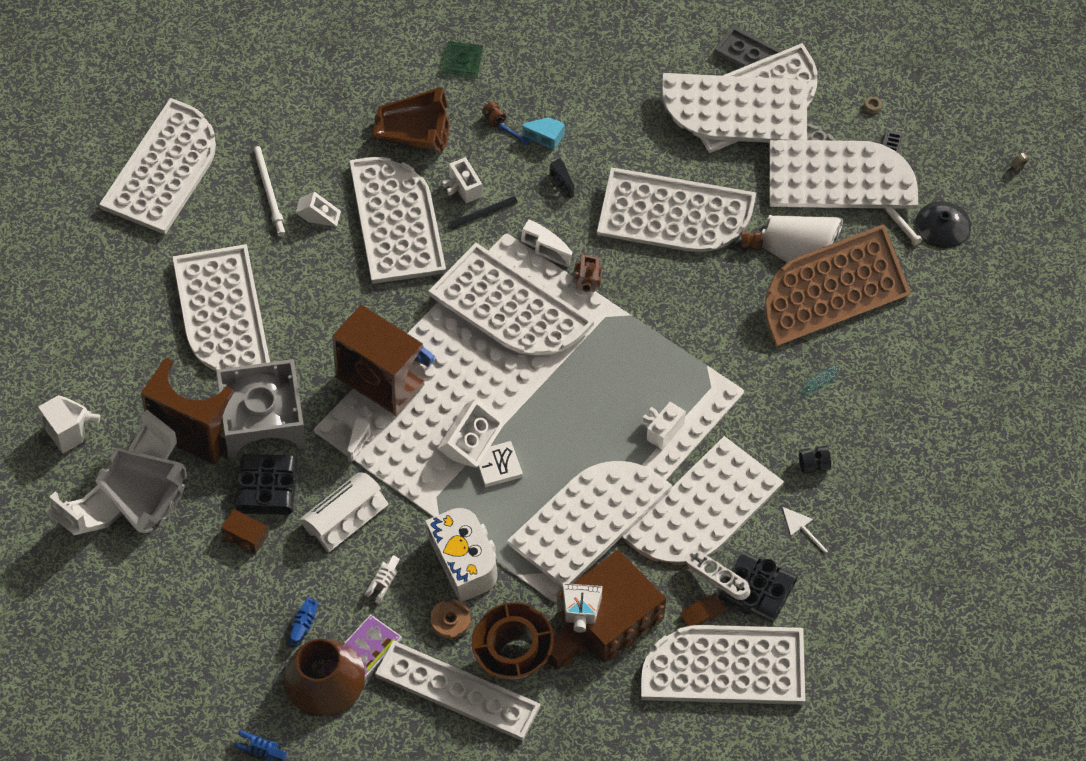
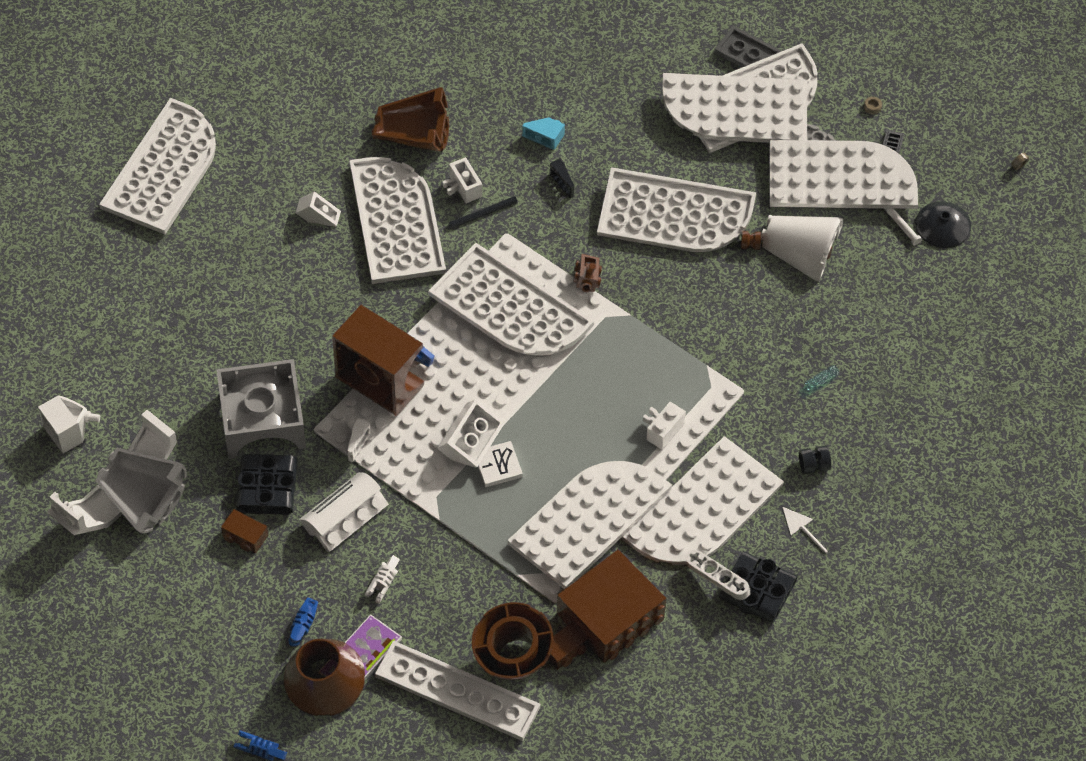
reddish brown piece [141,358,234,465] -> none
white plate [173,244,270,372] -> none
white bar [253,146,285,236] -> none
white brick [426,508,497,602] -> none
medium nougat plate [431,600,471,640] -> none
clear green tile [443,41,483,77] -> none
reddish brown wheel [482,101,506,127] -> none
blue hinge [498,123,530,145] -> none
white slope [521,220,572,267] -> none
white torso [563,583,602,632] -> none
white plate [641,625,805,705] -> none
reddish brown slope [680,593,727,626] -> none
medium nougat plate [765,224,911,346] -> none

